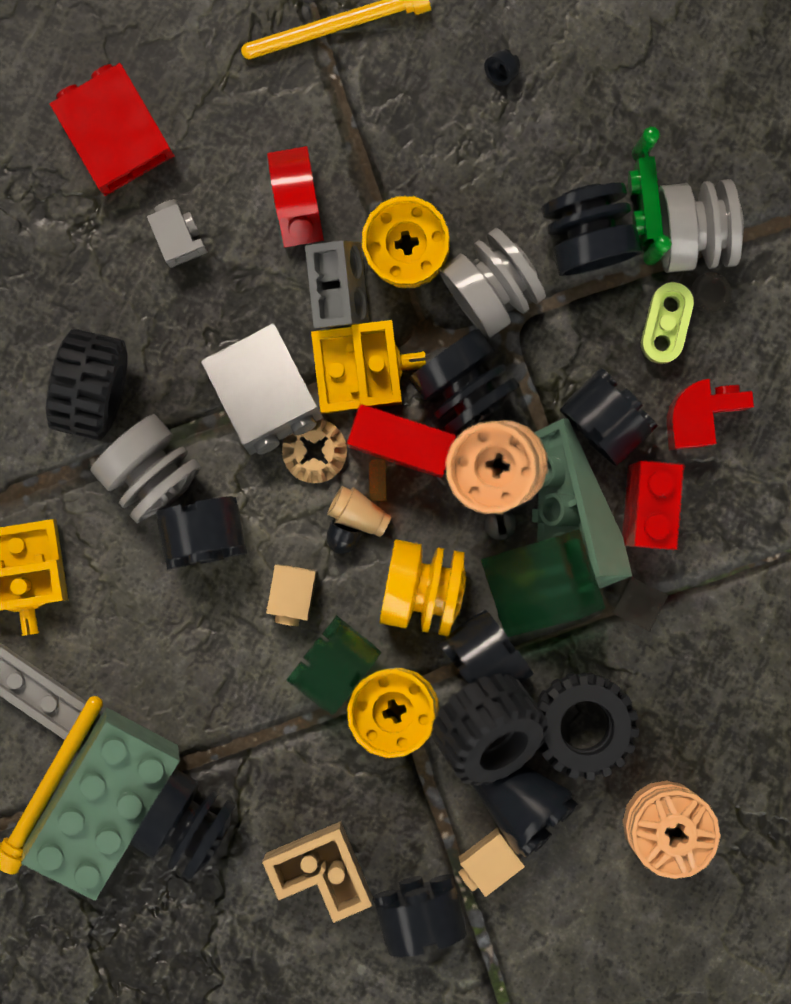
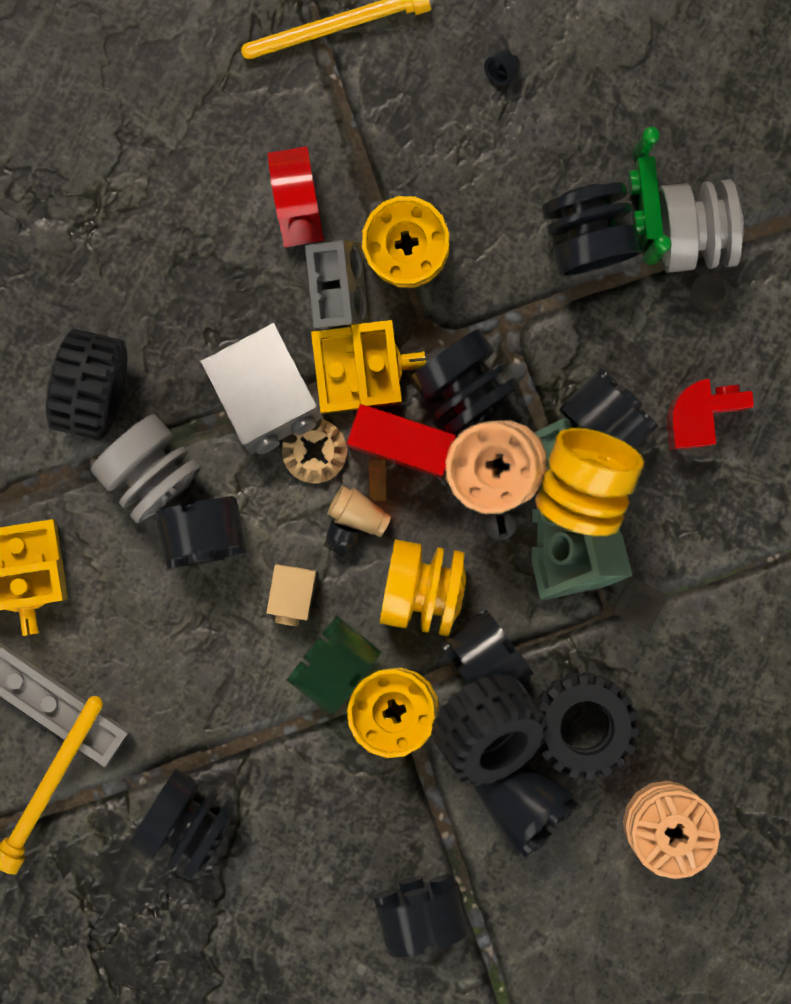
sand green brick [21,707,180,901] -> none
red brick [49,63,174,196] -> none
light grey brick [147,199,208,268] -> none
tan brick [262,821,373,923] -> none
light grey wheel [439,228,546,340] -> none
tan brick [458,827,525,897] -> none
clear green brick [481,528,605,637] -> none
red brick [622,461,684,550] -> none
yellowish green plate [641,282,694,364] -> none
none -> yellow wheel [535,428,644,536]

